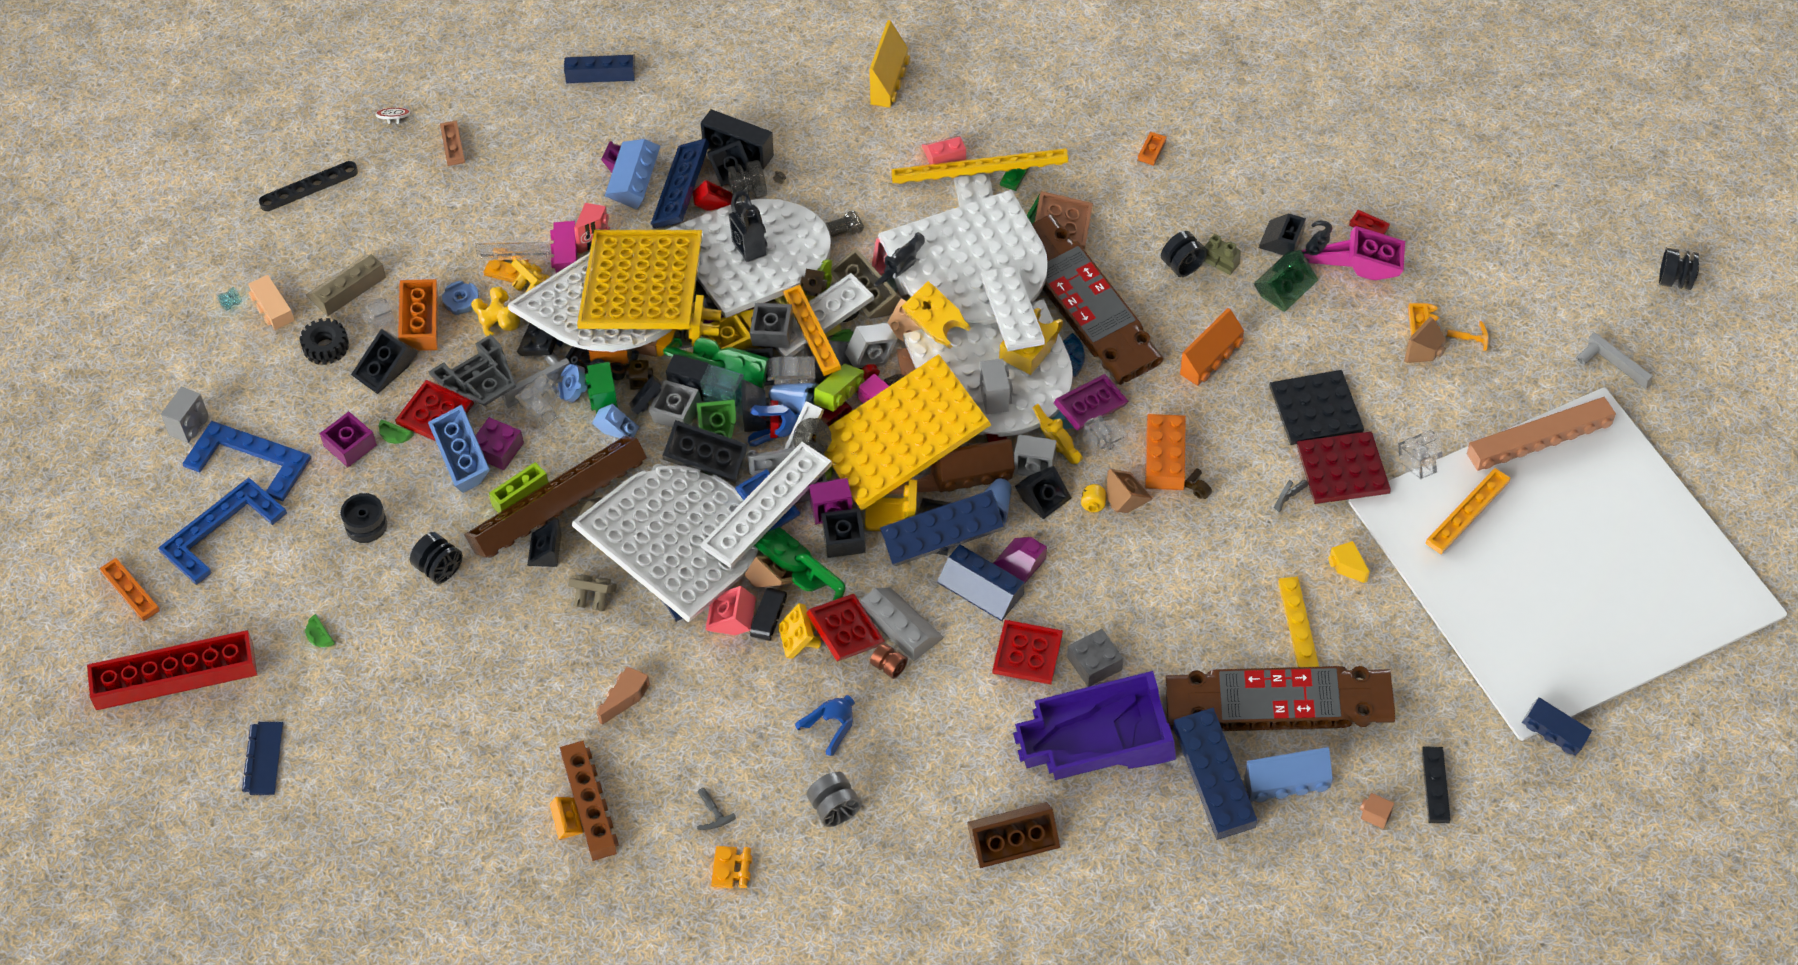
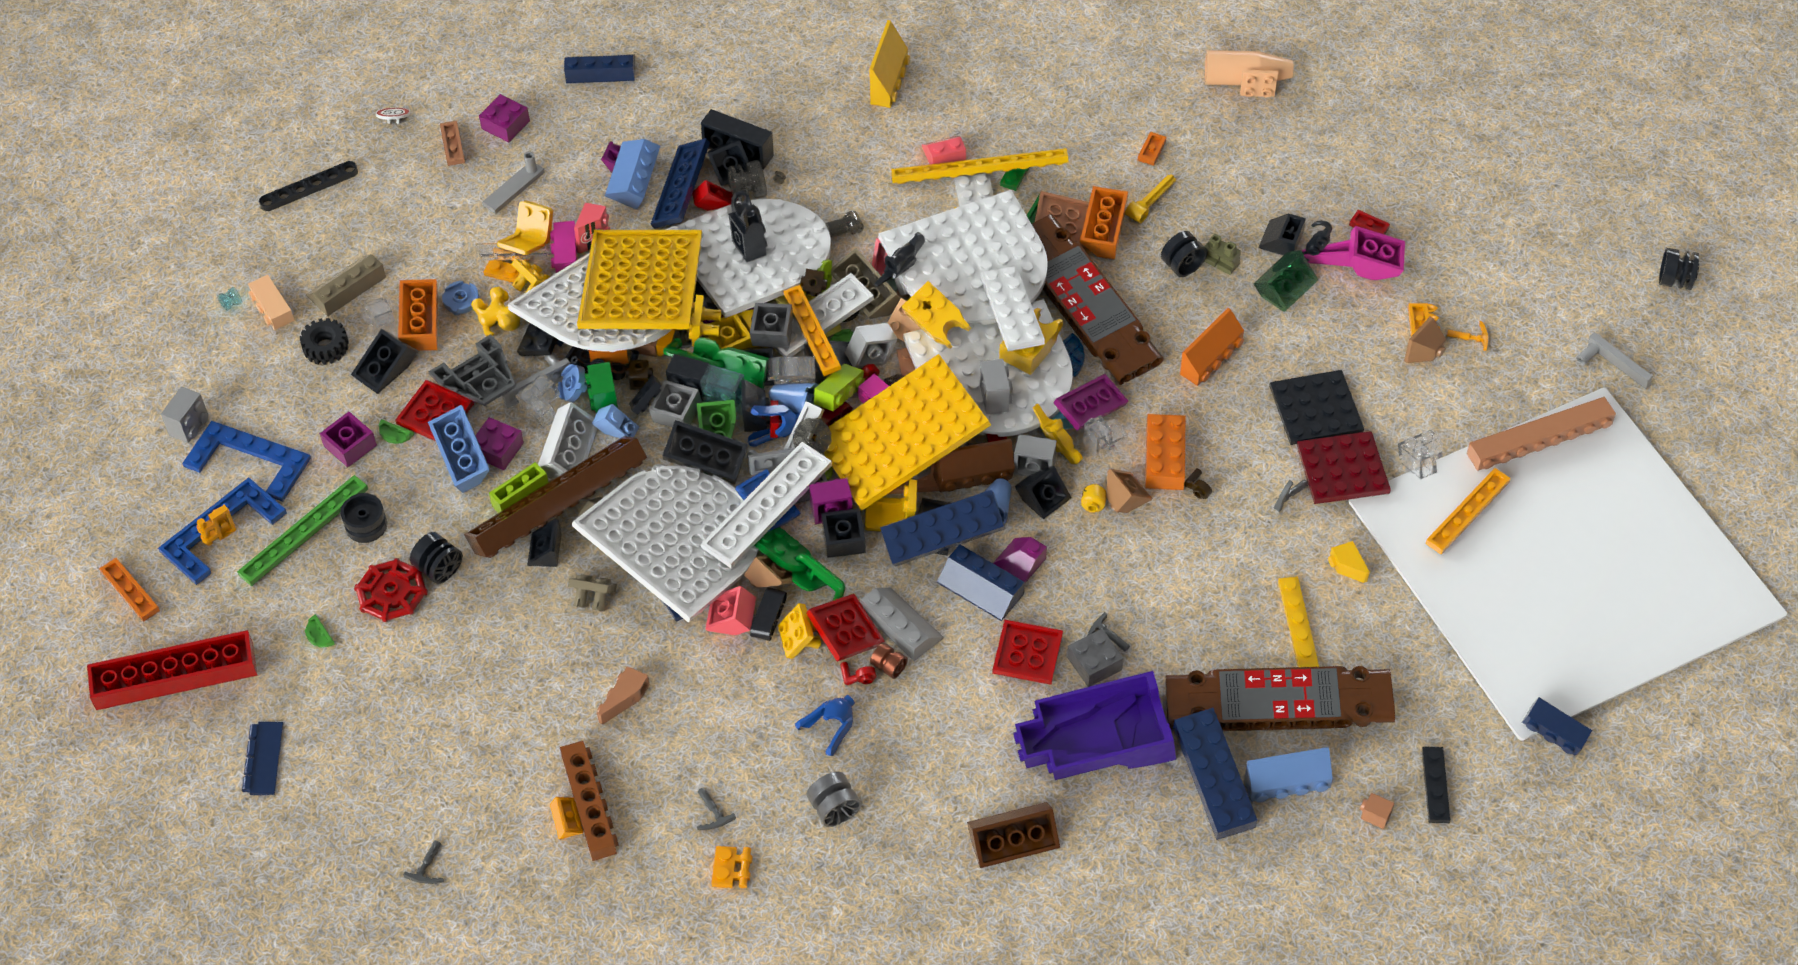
none -> light orange plate [197,504,236,546]
none -> bright green plate [237,475,368,587]
none -> red plate [354,558,428,622]
none -> dark grey piece [403,840,444,884]
none -> magenta brick [479,94,530,143]
none -> light grey piece [482,152,545,214]
none -> yellow piece [497,200,554,255]
none -> white slope [538,402,598,479]
none -> red plate [840,662,877,685]
none -> orange slope [1080,186,1128,259]
none -> dark grey piece [1087,612,1130,652]
none -> yellow axle [1125,174,1176,224]
none -> light nougat piece [1205,50,1294,97]

